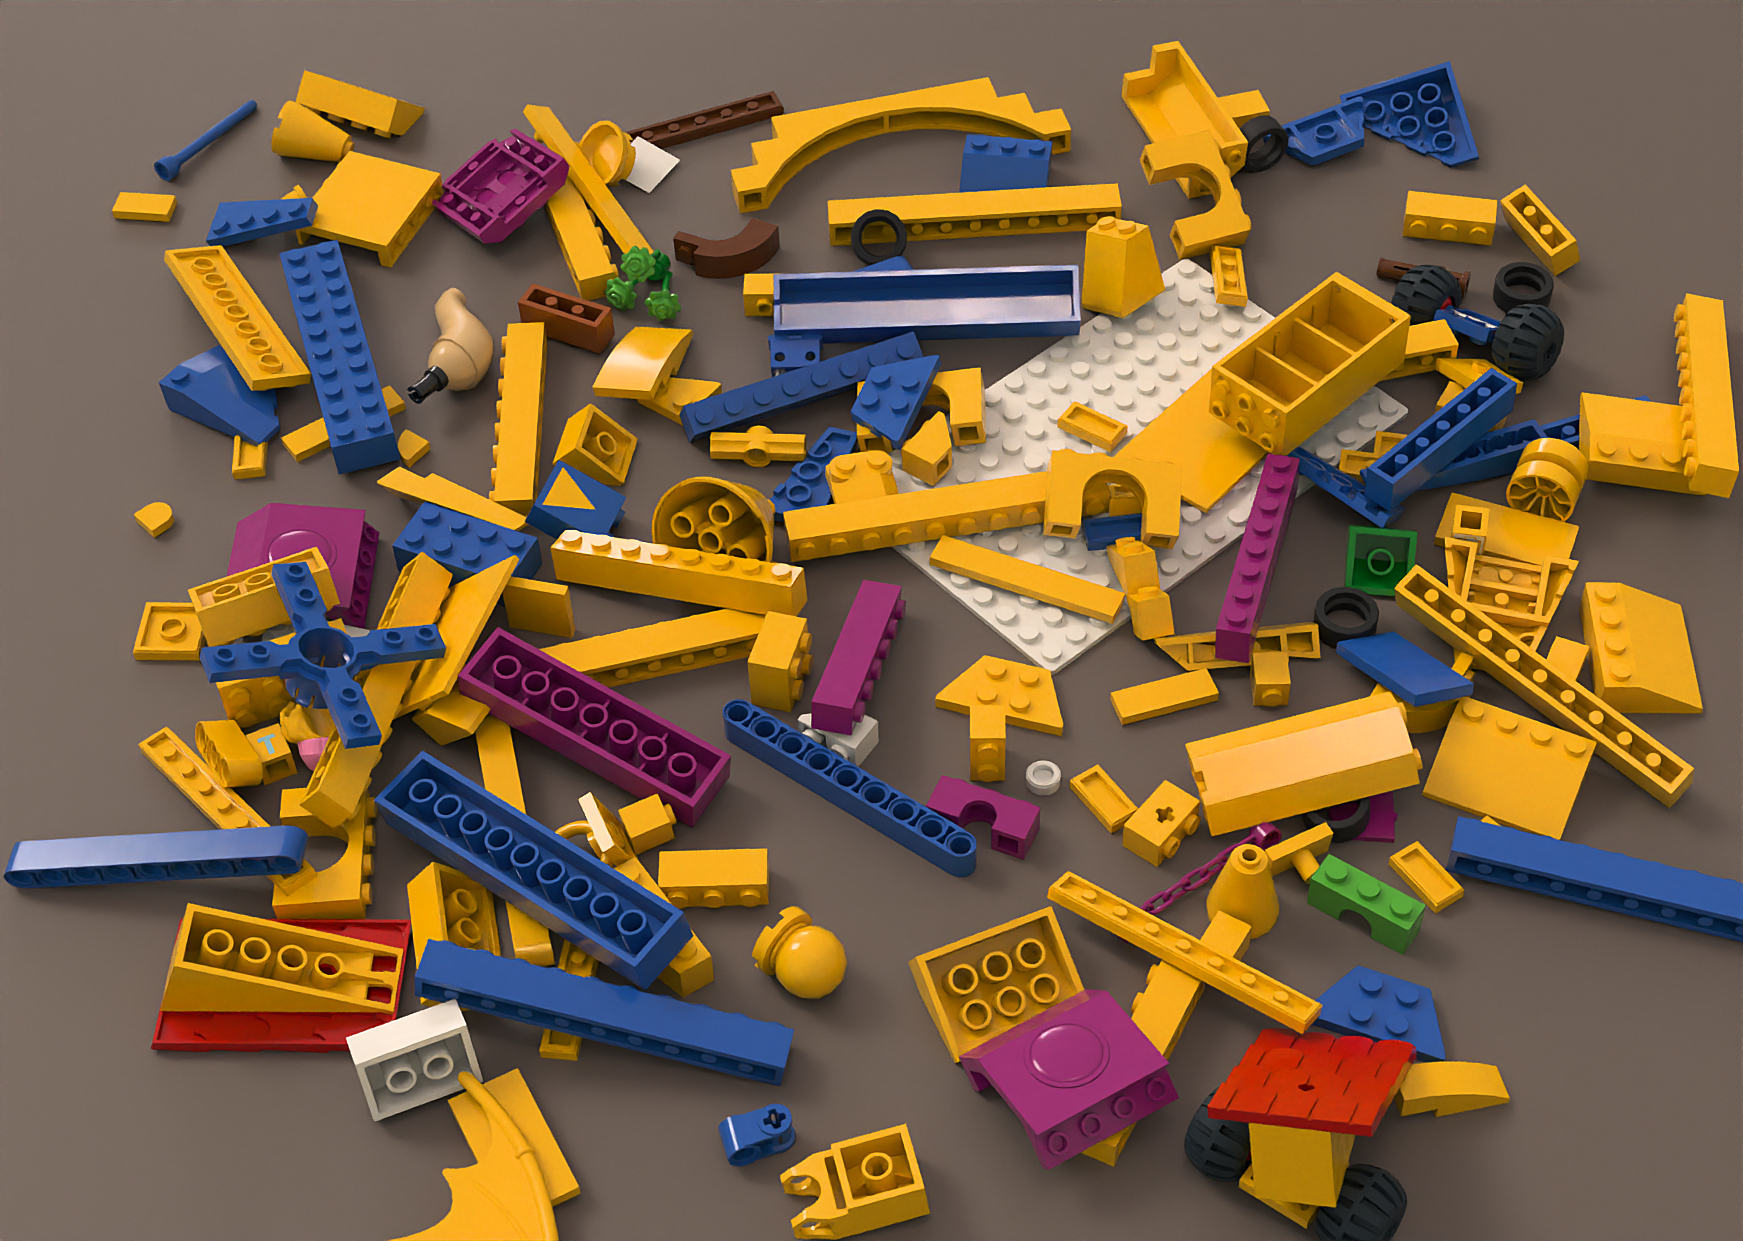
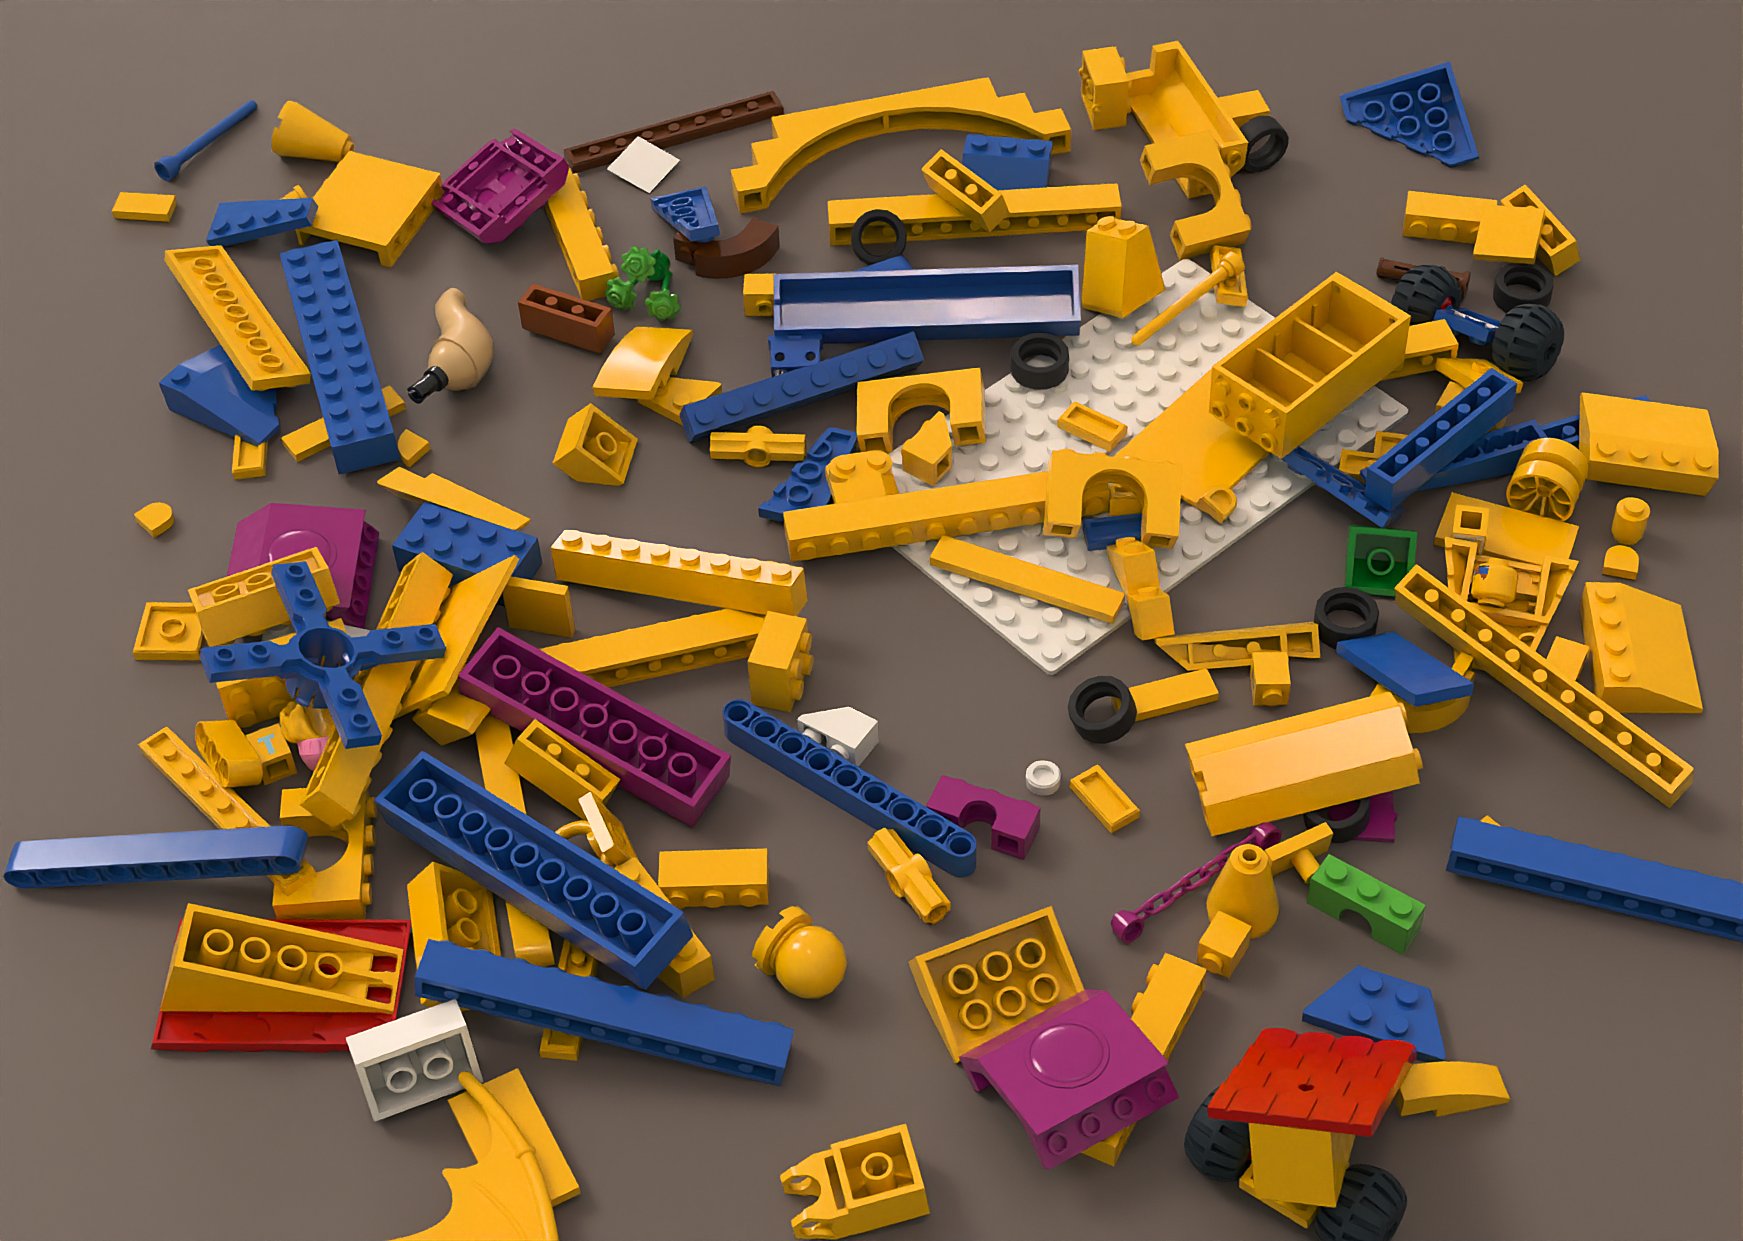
yellow slope [296,70,425,138] -> none
yellow brick [489,322,548,517] -> none
yellow tile [523,104,654,254] -> none
blue brick [524,460,626,539] -> none
yellow piece [534,121,636,187] -> none
yellow brick [618,794,677,855] -> none
yellow cone [651,477,775,563] -> none
blue piece [718,1104,796,1166] -> none
magenta brick [811,580,906,736] -> none
blue wing [850,355,941,450] -> none
yellow wing [935,655,1063,736] -> none
yellow brick [970,705,1006,782] -> none
yellow tile [1047,871,1323,1034] -> none
yellow brick [1122,780,1201,867] -> none
magenta brick [1215,454,1300,663] -> none
blue wing [1263,96,1364,166] -> none
yellow tile [1388,841,1465,914] -> none
yellow slope [1422,697,1597,840] -> none
yellow brick [1674,293,1739,498] -> none
none -> yellow brick [504,719,620,821]
none -> blue wing [650,186,720,242]
none -> yellow piece [867,828,951,925]
none -> yellow brick [921,149,1010,233]
none -> black tyre [1011,333,1069,390]
none -> black tyre [1067,676,1137,744]
none -> yellow brick [1078,46,1132,130]
none -> yellow piece [1131,251,1245,346]
none -> yellow tile [1197,485,1237,524]
none -> yellow head [1471,558,1518,609]
none -> yellow tile [1473,205,1545,264]
none -> yellow tile [1602,545,1639,580]
none -> yellow brick [1611,497,1650,545]

